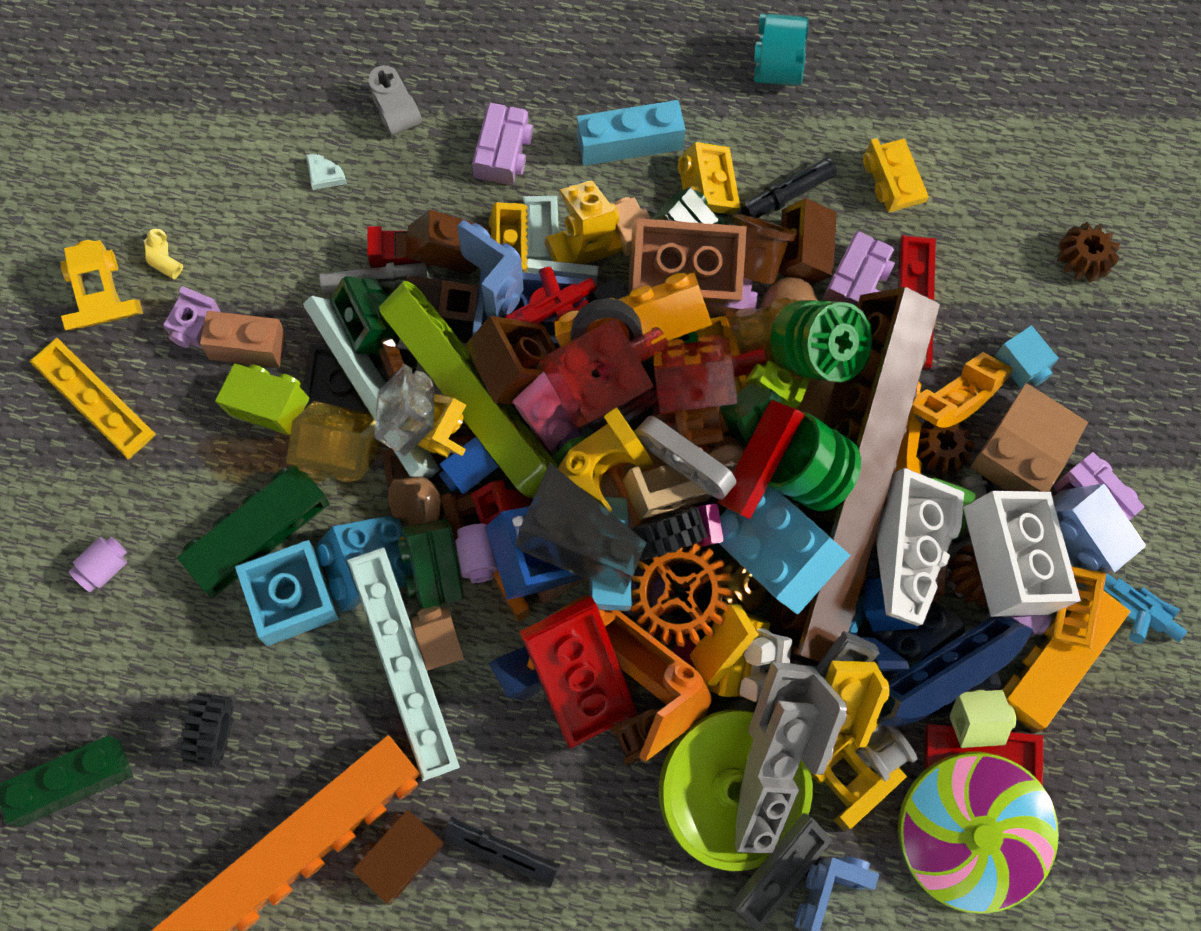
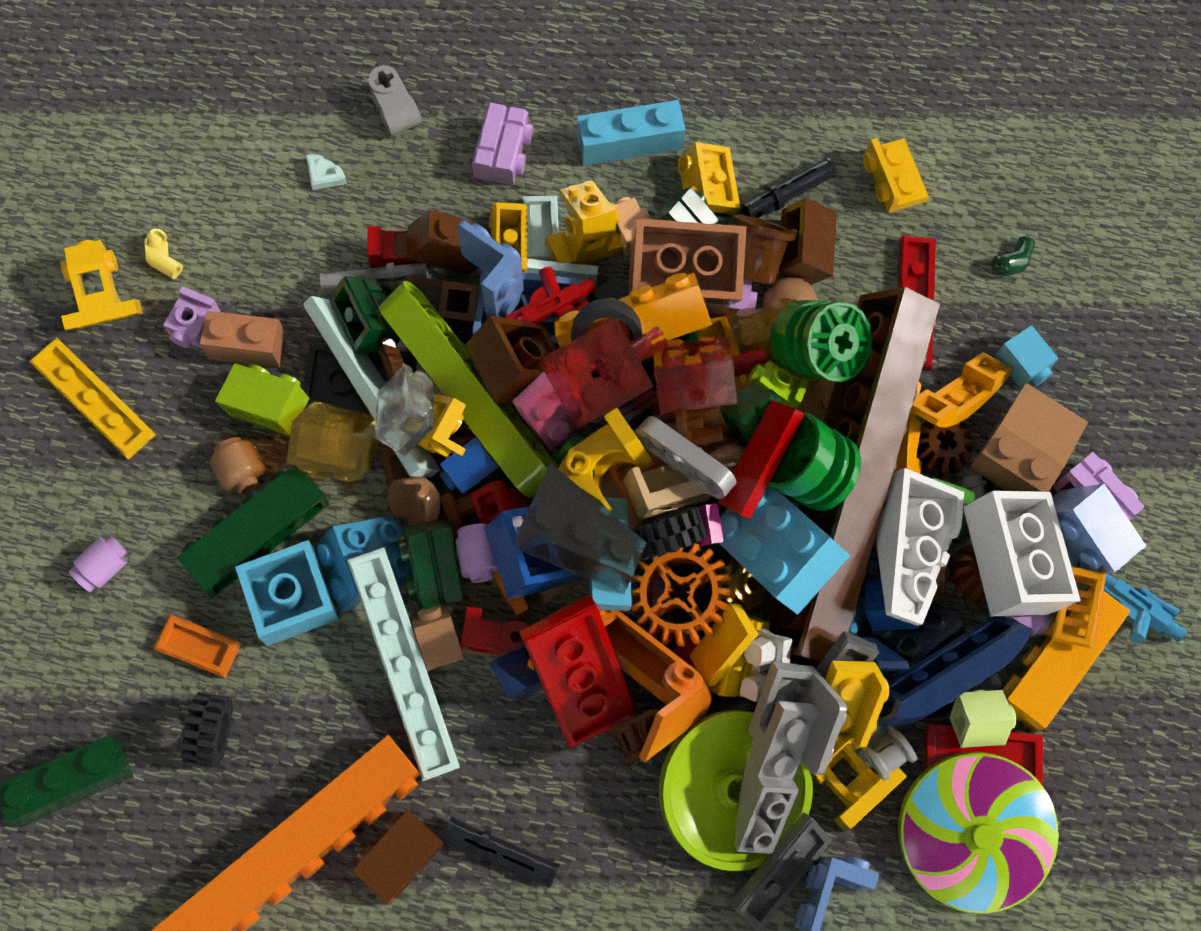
teal brick [754,13,809,86] -> none
lavender brick [823,231,895,307] -> none
reddish brown gear [1057,222,1120,283] -> none
none -> orange tile [154,614,241,678]
none -> medium nougat head [210,437,265,494]
none -> red leg [460,606,529,656]
none -> dark green arm [991,236,1035,276]

